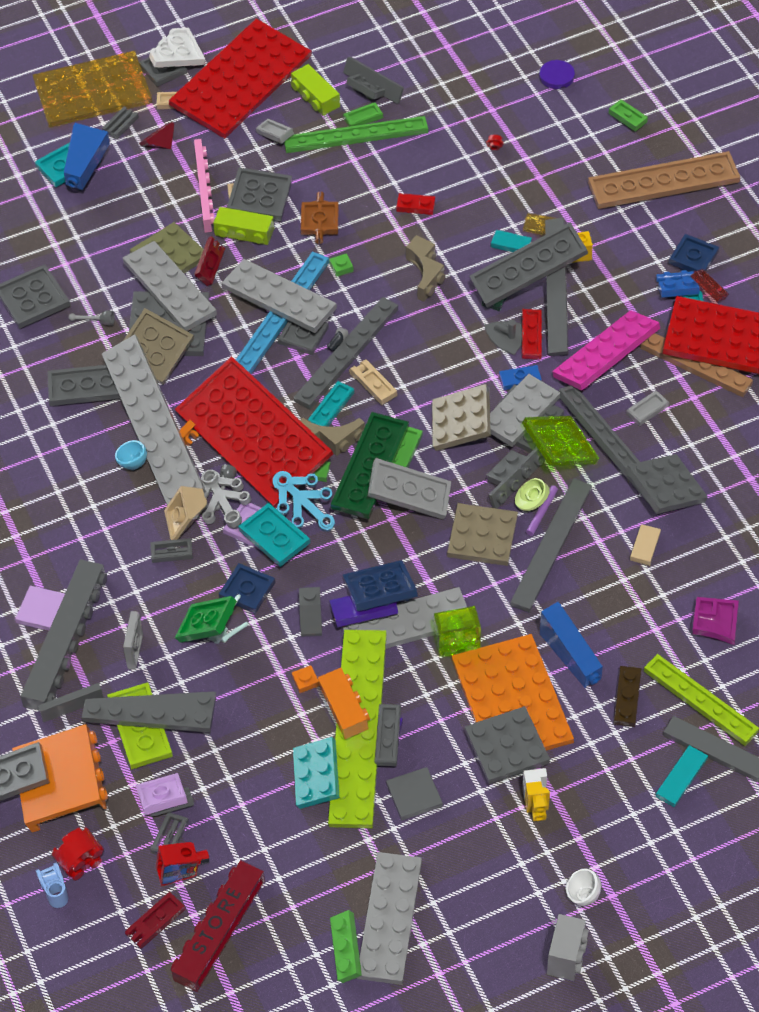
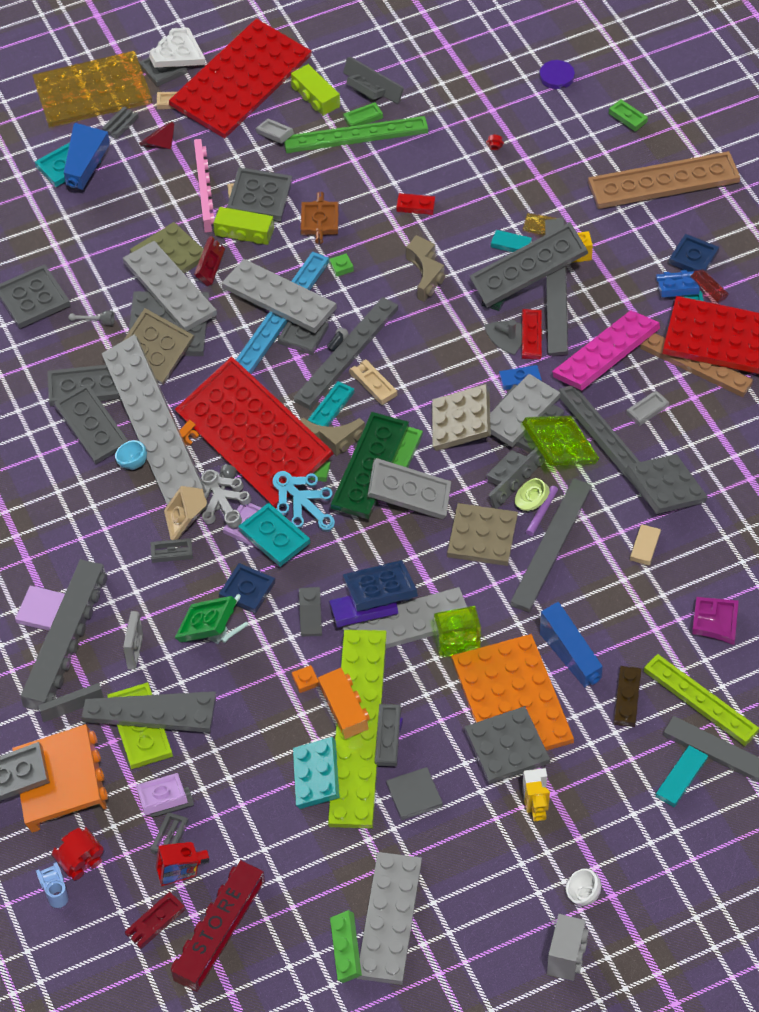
none -> dark grey plate [54,383,128,464]

